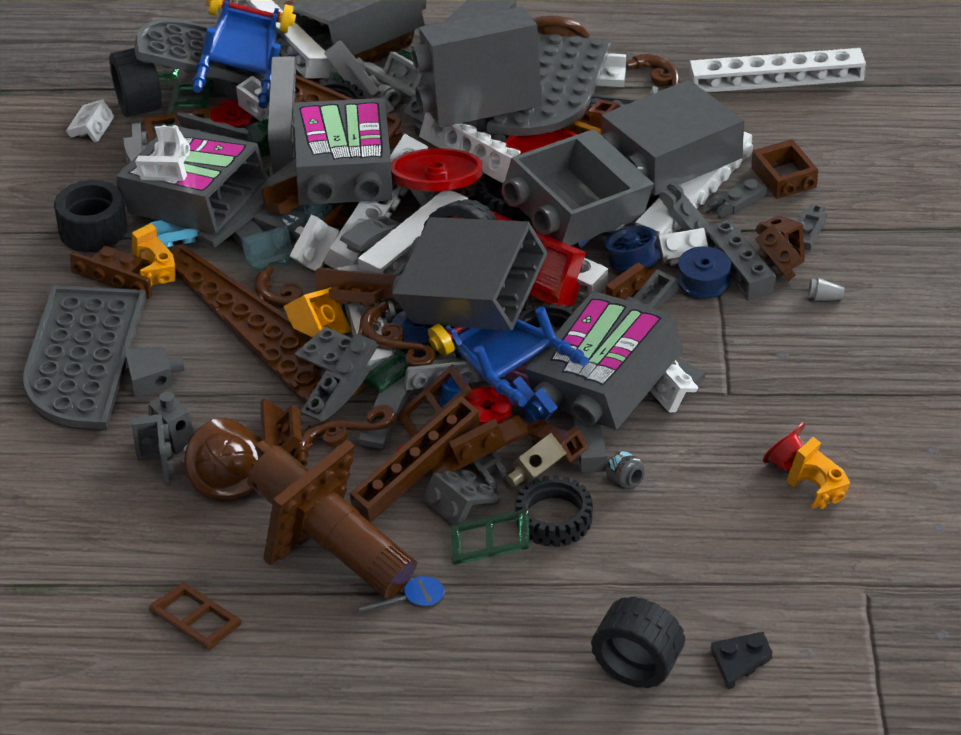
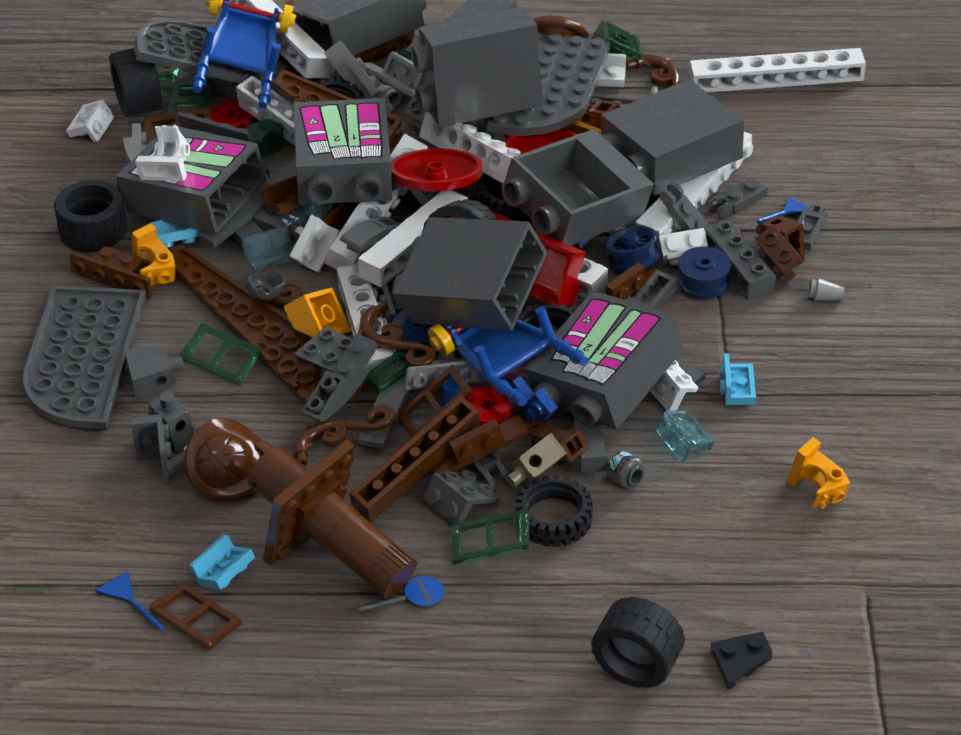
reddish brown bracket [260,399,302,453] -> none
light grey beam [268,56,296,174] -> none
reddish brown bracket [316,268,398,306] -> none
reddish brown window [751,139,818,199] -> none
red piece [762,422,806,471] -> none
none -> blue piece [95,571,164,631]
none -> clear green window [179,323,262,385]
none -> medium azure bracket [190,534,255,589]
none -> dark grey hair [246,269,285,301]
none -> clear green slope [591,19,643,59]
none -> clear light blue bracket [656,410,714,460]
none -> medium azure bracket [718,354,756,405]
none -> blue piece [757,197,809,224]

